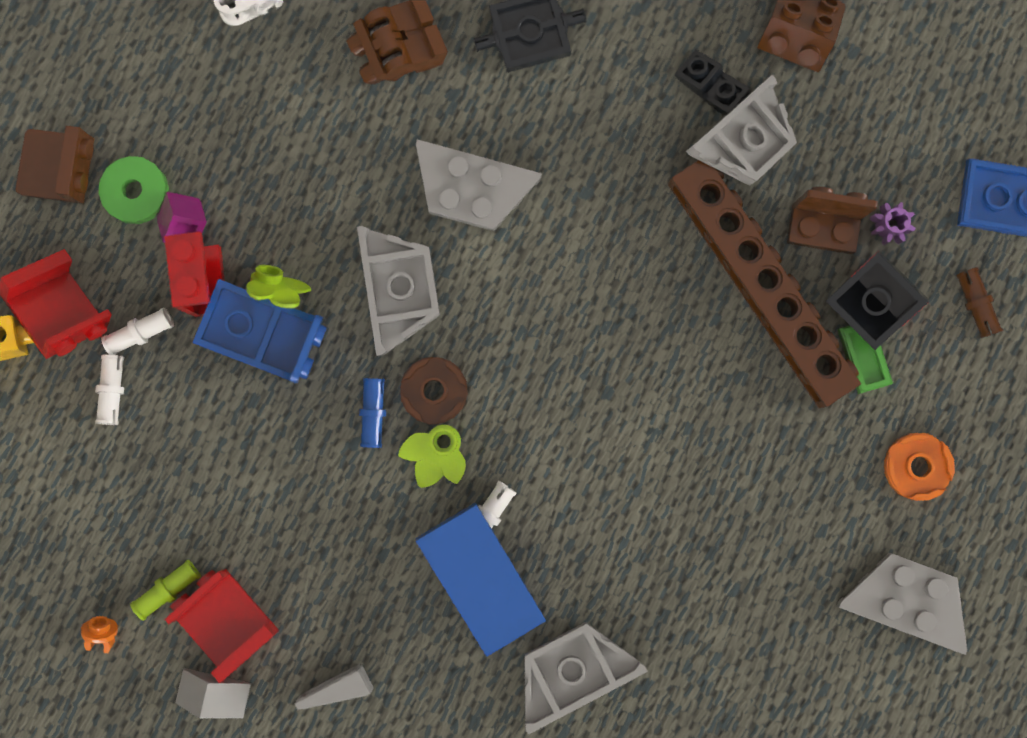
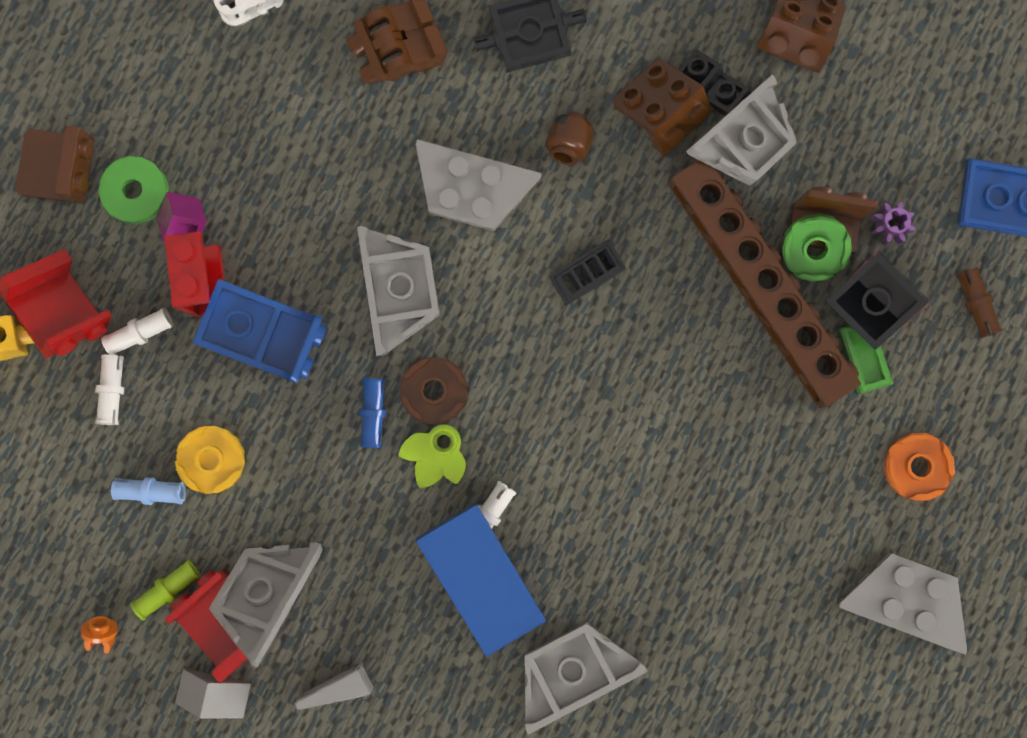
lime plate [246,265,311,309] -> none
none -> light blue pin [111,477,186,505]
none -> yellow tile [175,426,245,494]
none -> light grey wing [209,542,323,668]
none -> reddish brown head [546,112,594,165]
none -> black slope [549,240,626,306]
none -> reddish brown bracket [613,59,712,157]
none -> bright green tile [781,213,852,282]

